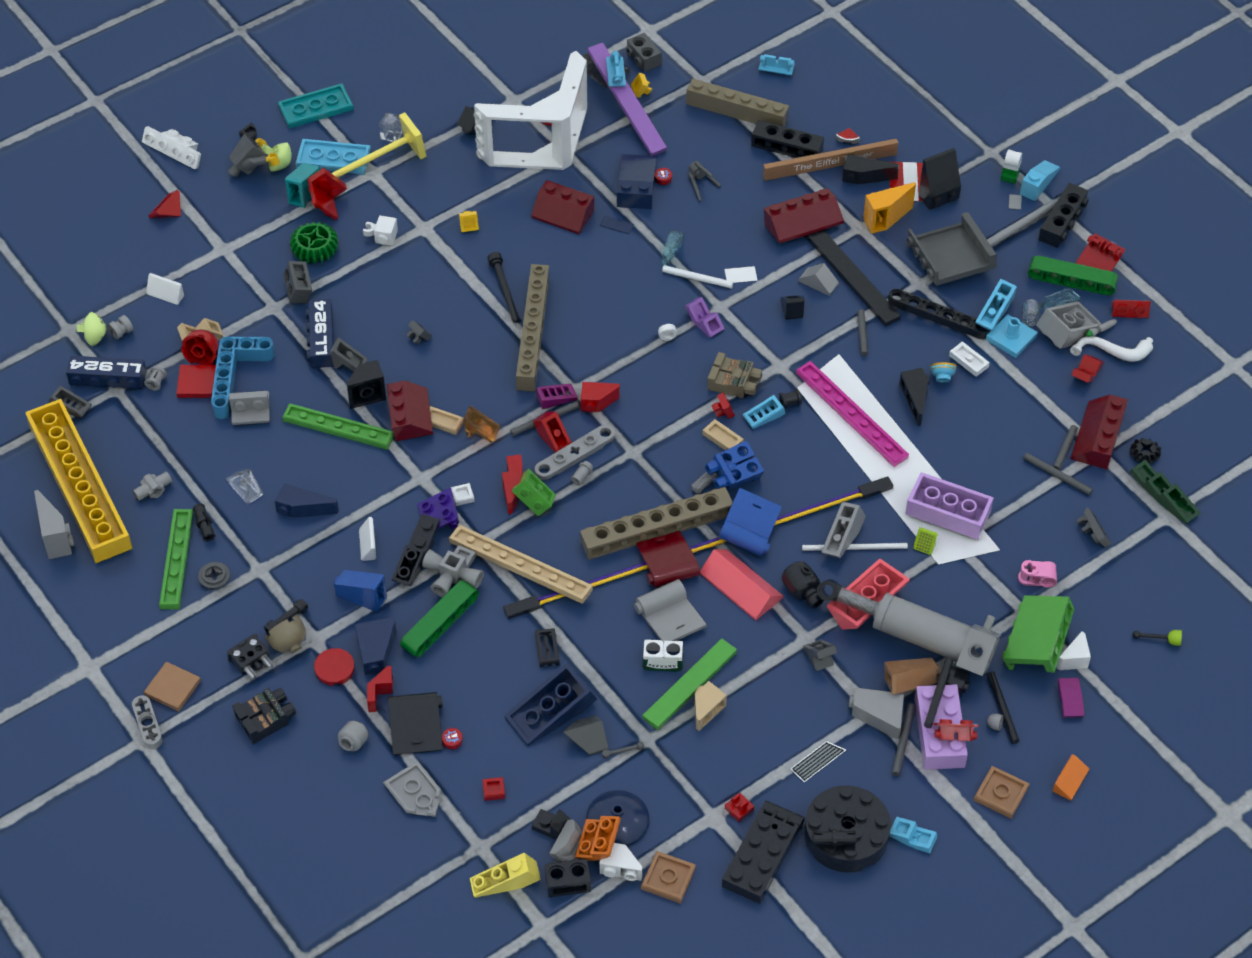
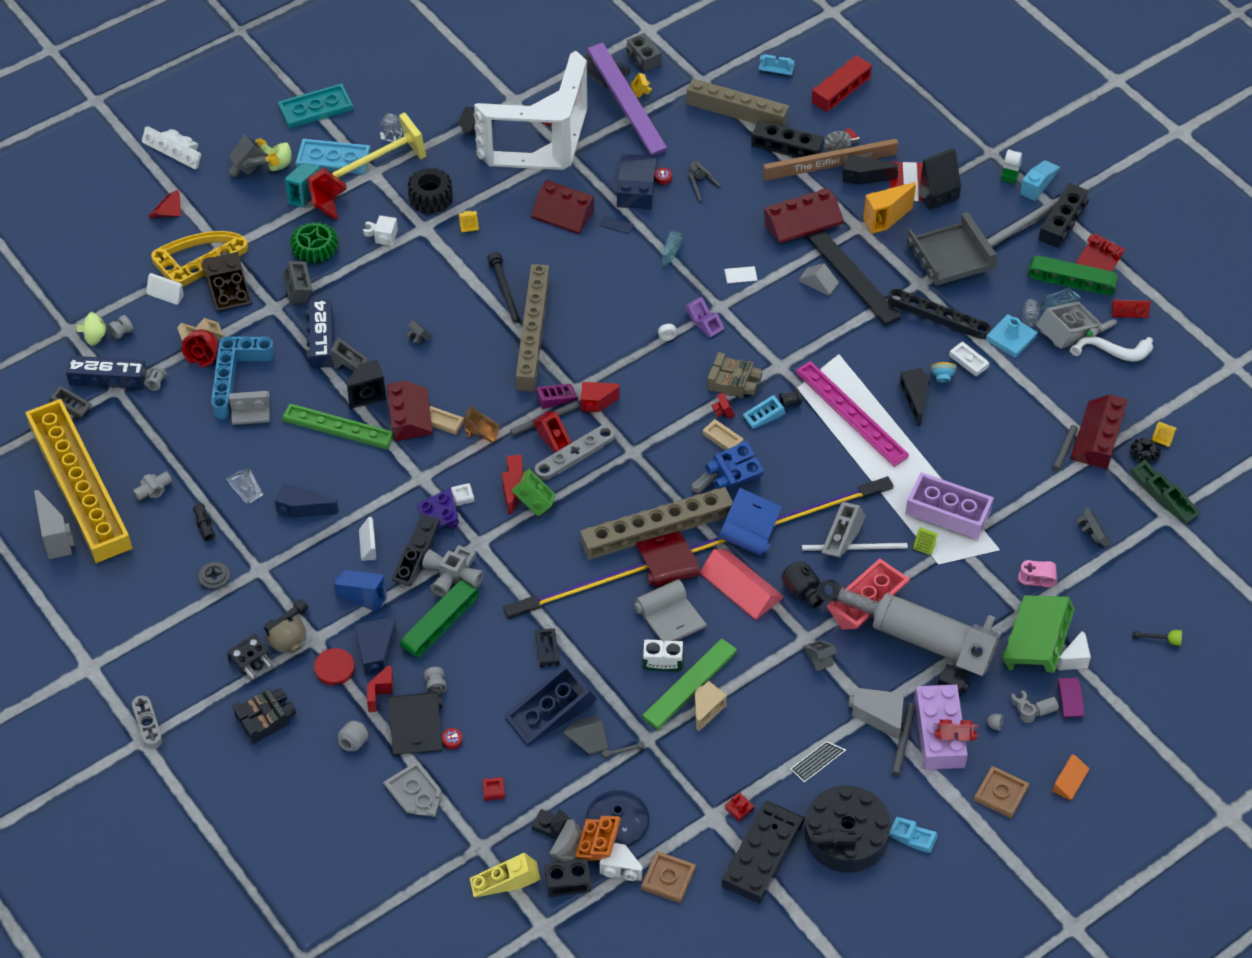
medium nougat tile [144,662,201,712] -> none
bright green tile [159,509,194,609] -> none
red tile [176,365,216,398] -> none
black tile [239,123,257,141] -> none
tan plate [449,525,593,604] -> none
light grey pin [571,461,593,485] -> none
medium azure hinge [606,51,626,87] -> none
white bar [662,265,733,289] -> none
black slope [781,295,805,320] -> none
dark grey bar [857,309,868,356] -> none
medium nougat slope [884,658,940,694] -> none
black bar [924,658,953,728] -> none
medium azure slope [975,279,1017,331] -> none
black bar [987,671,1020,744] -> none
light grey sticker [1009,194,1022,210] -> none
dark grey bar [1023,453,1093,496] -> none
red slope [1072,354,1104,383] -> none
none -> yellow beam [151,231,248,287]
none -> dark brown slope [201,252,252,311]
none -> black tyre [408,168,453,214]
none -> light grey wheel [424,667,447,695]
none -> red brick [812,55,872,112]
none -> light grey gear [824,131,851,152]
none -> light grey bar [1011,691,1059,723]
none -> yellow tile [1152,422,1177,447]

